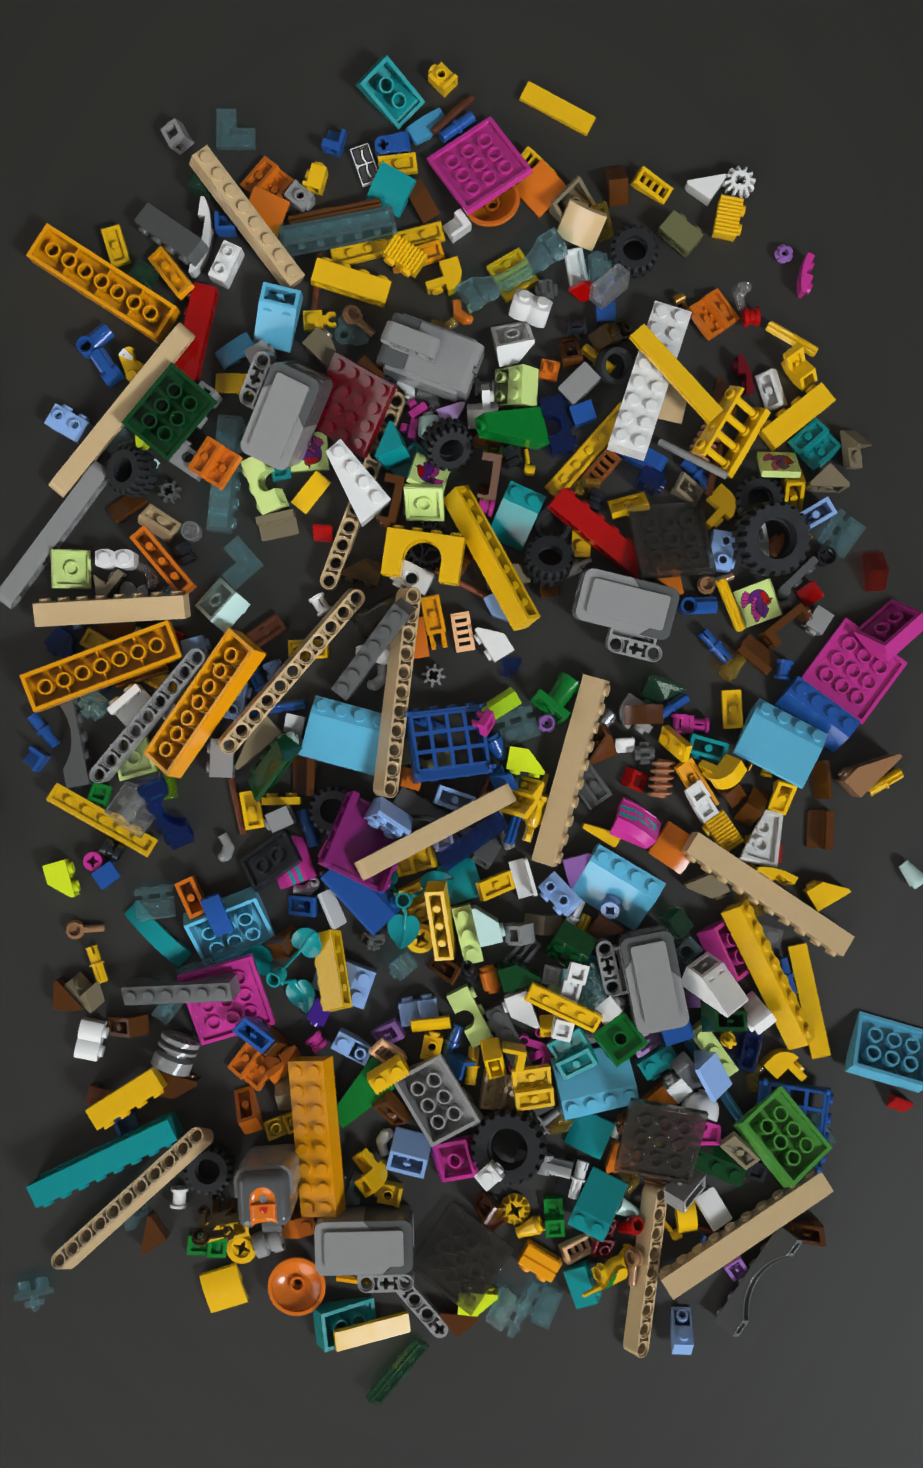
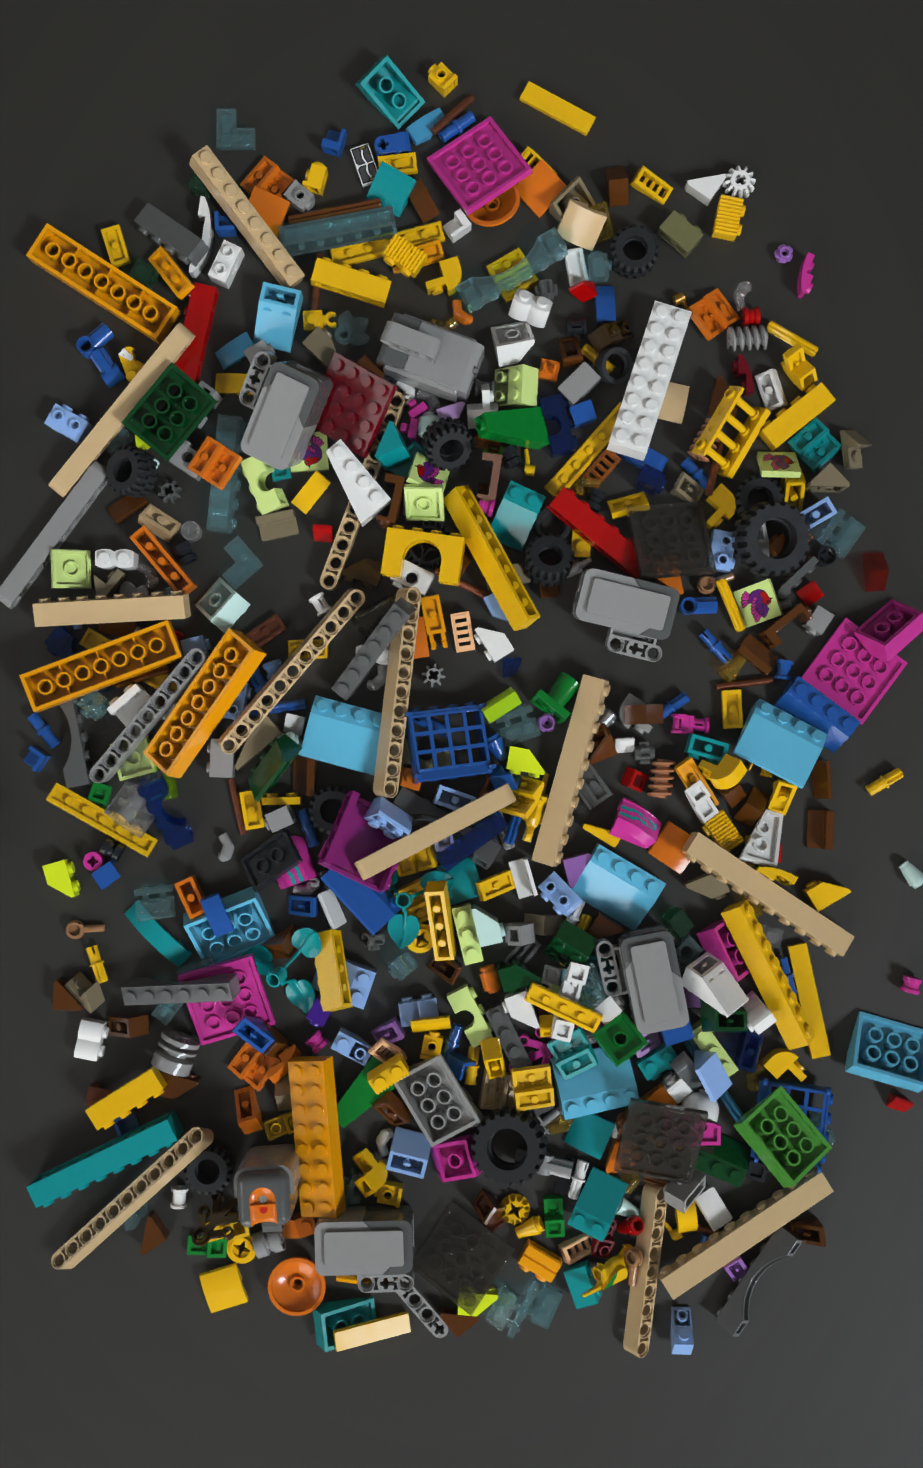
clear light blue hips [13,1277,54,1312] -> none
light grey brick [160,118,194,155] -> none
medium nougat plate [342,305,376,337] -> none
clear green plate [365,1338,430,1405] -> none
black pin [461,960,478,985] -> none
dark pink tile [471,709,496,737] -> none
white bracket [474,1159,505,1192] -> none
yellow panel [502,1041,527,1072] -> none
clear brick [589,263,630,309] -> none
medium blue wheel [600,895,622,919] -> none
yellow tile [629,324,723,424] -> none
clear green slope [639,674,687,704] -> none
light grey bar [657,438,729,479] -> none
yellow plate [658,725,692,763] -> none
yellow axle [718,1032,737,1049] -> none
dark tan slope [719,1131,761,1170] -> none
medium nougat slope [835,753,903,798] -> none
none -> copper bar [715,676,774,691]
none -> light grey piece [726,325,768,352]
none -> dark pink wheel [900,975,923,995]

